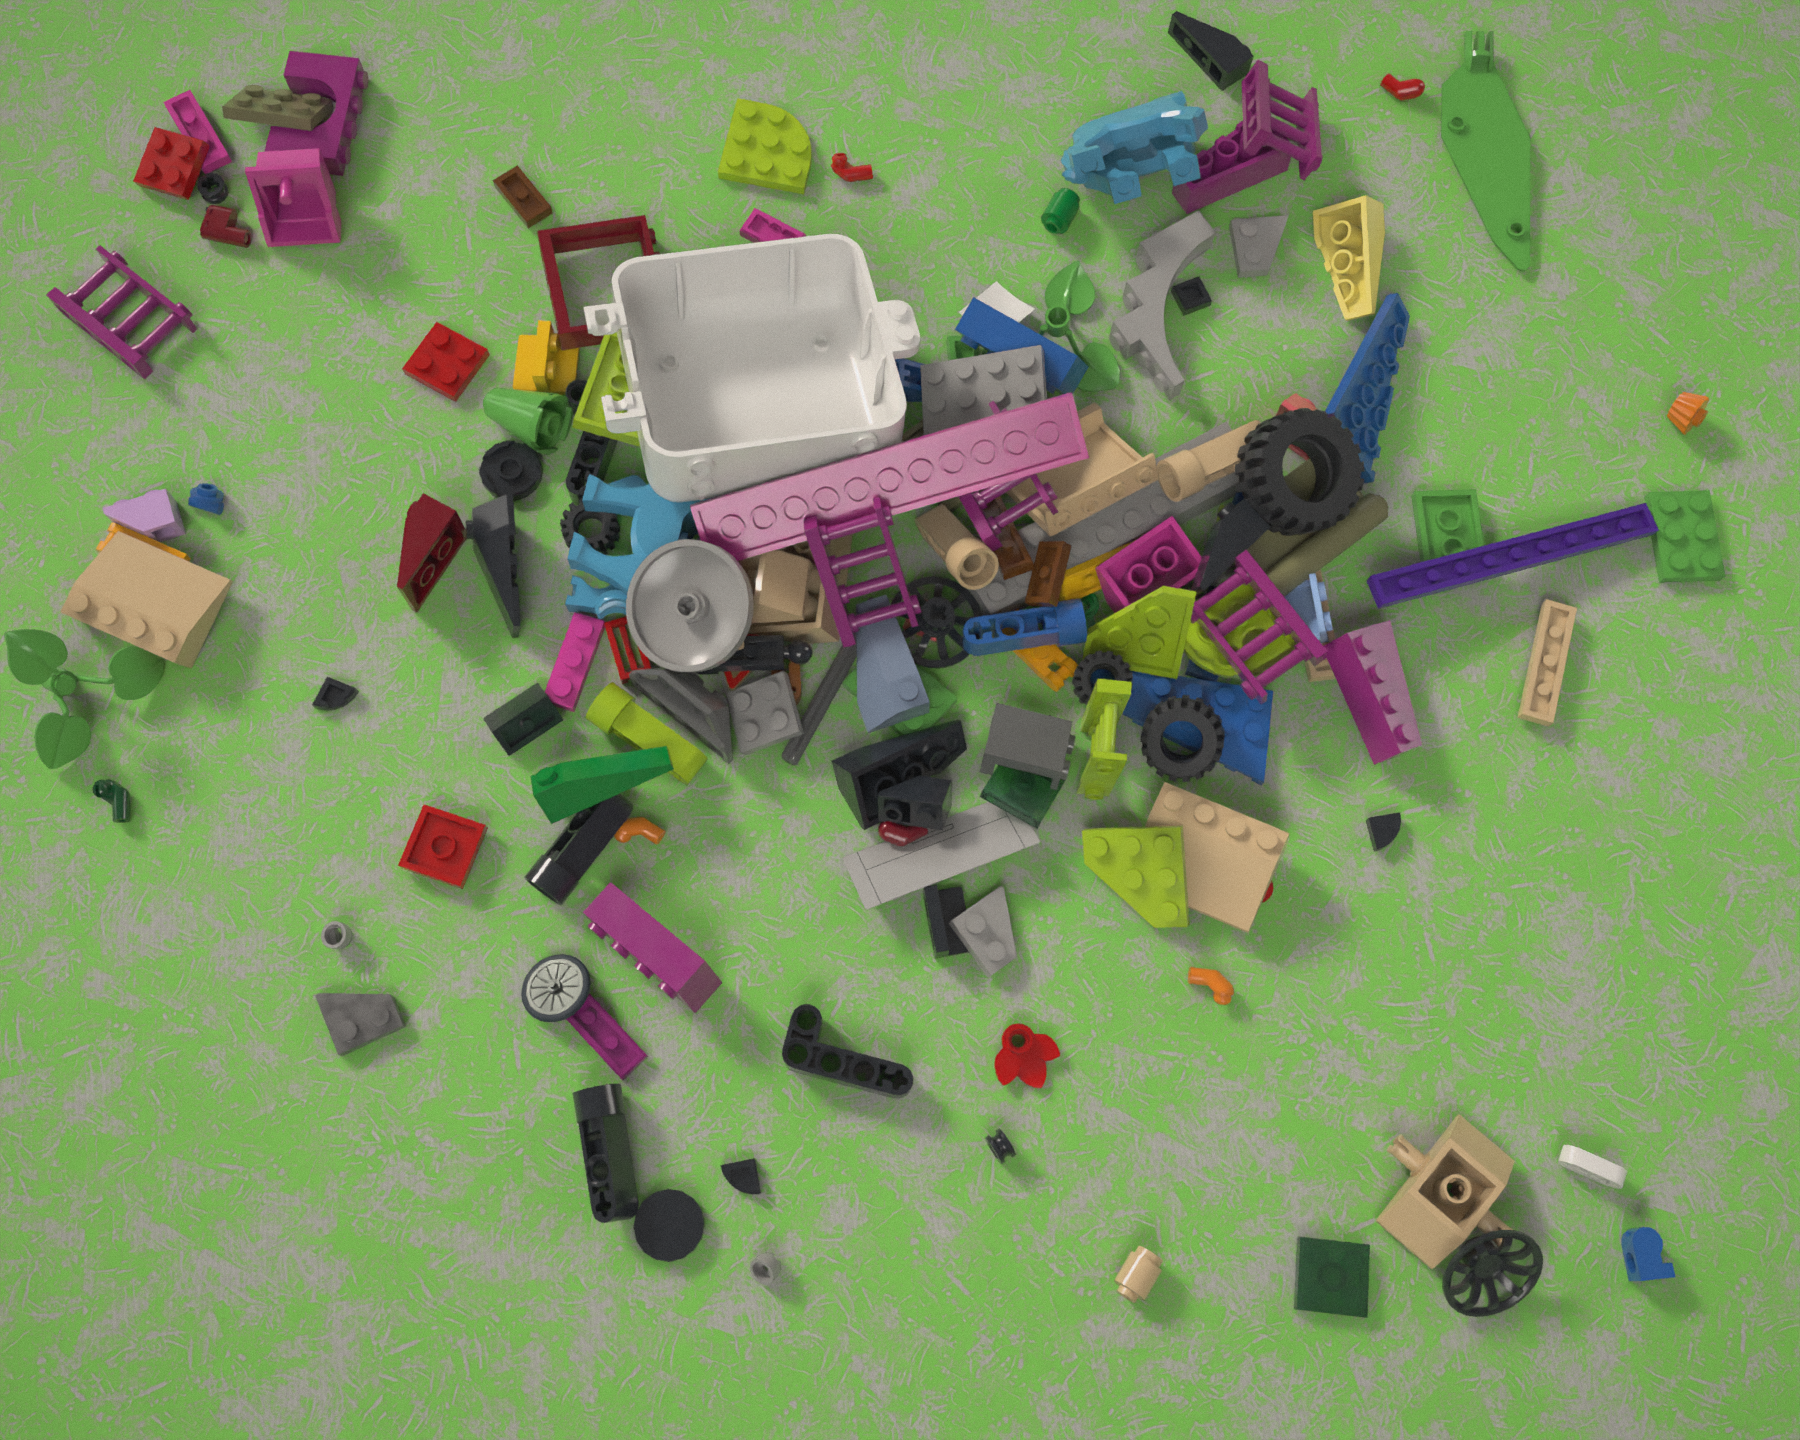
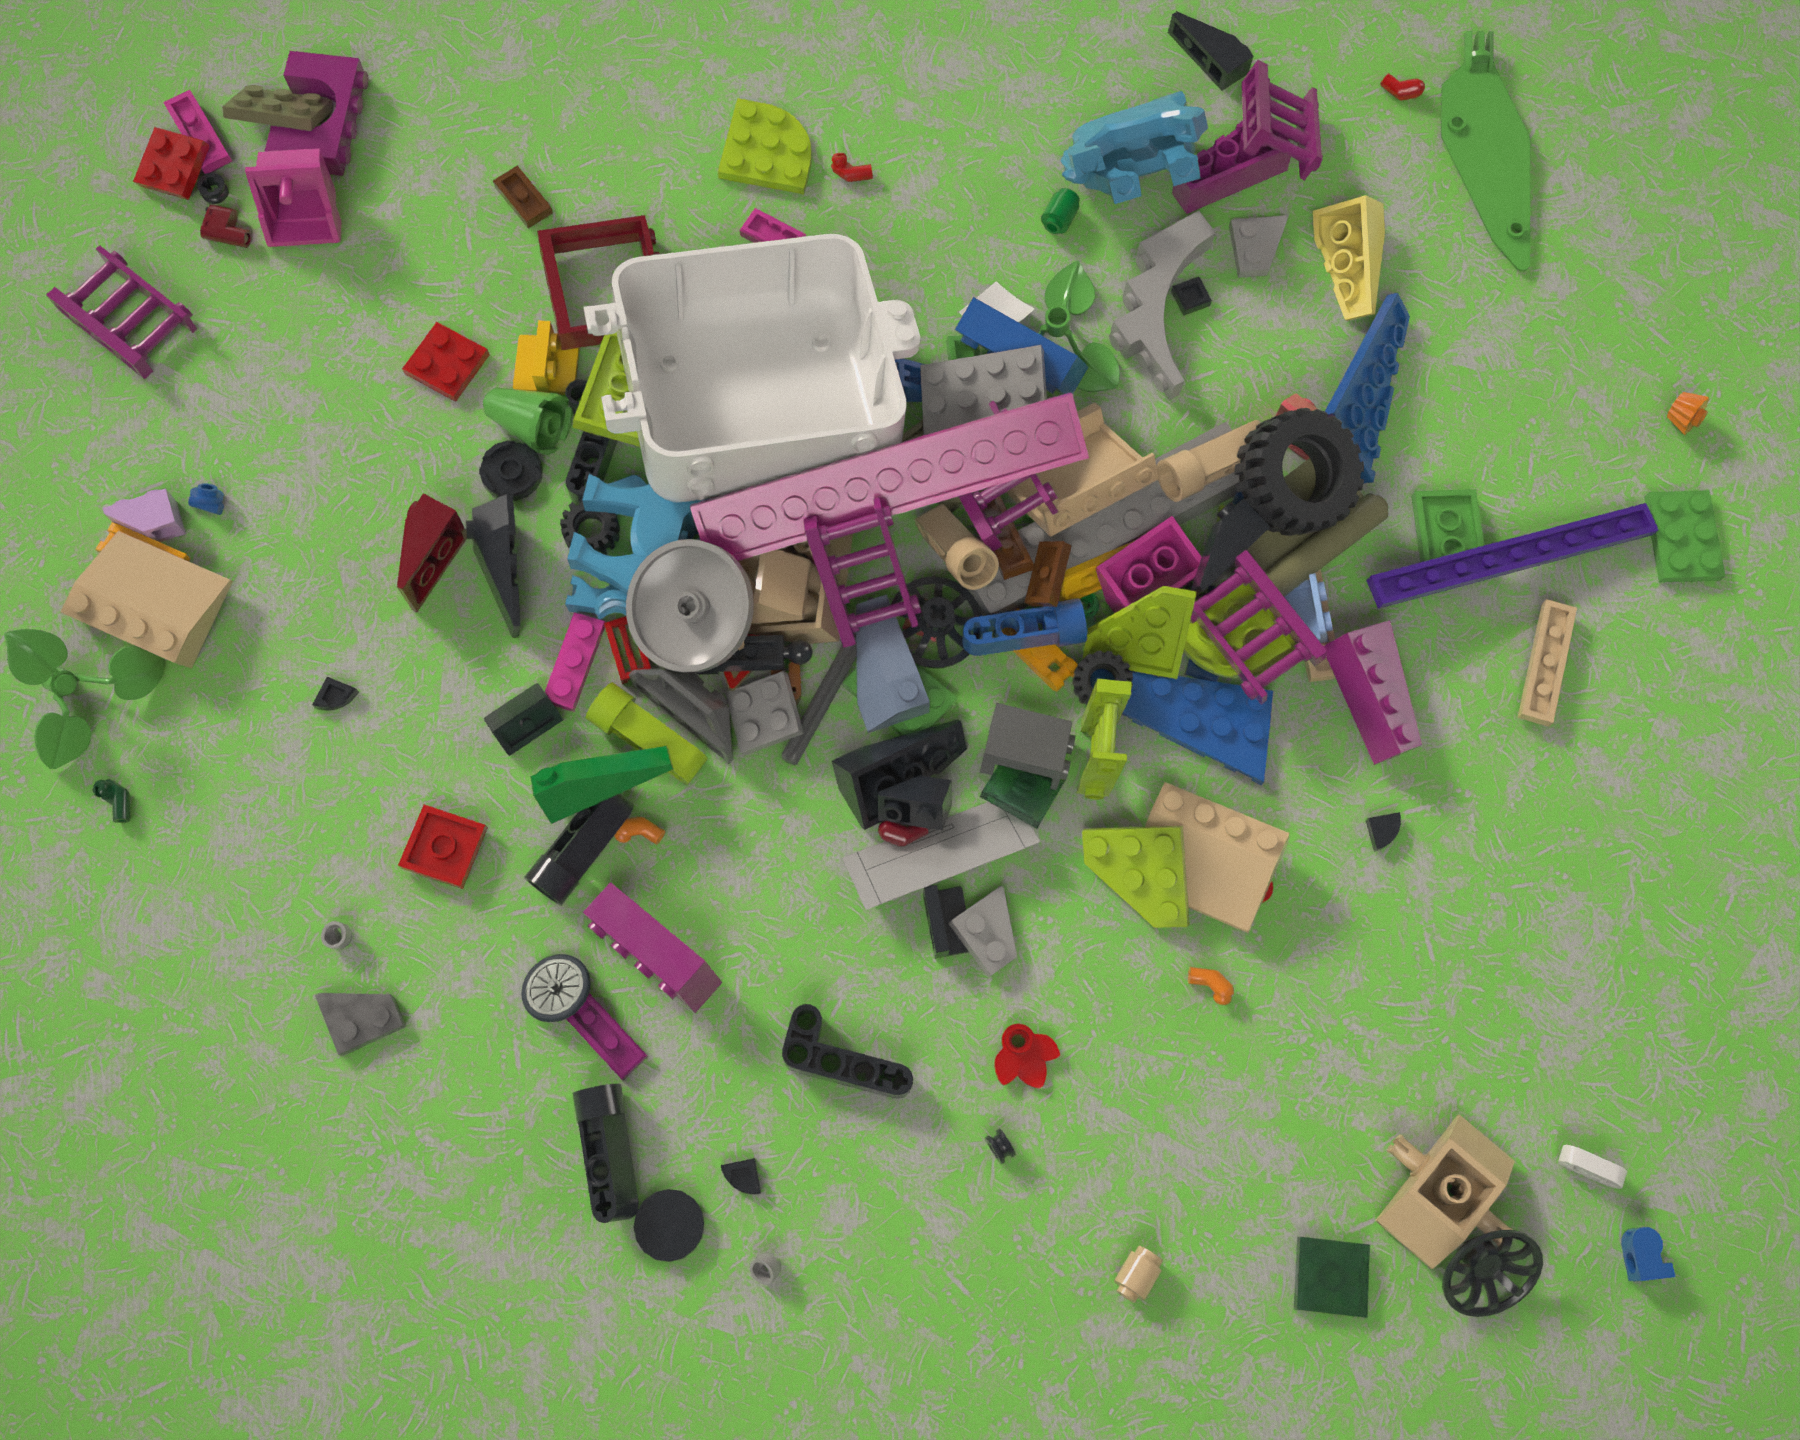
black tyre [1140,695,1225,782] -> none

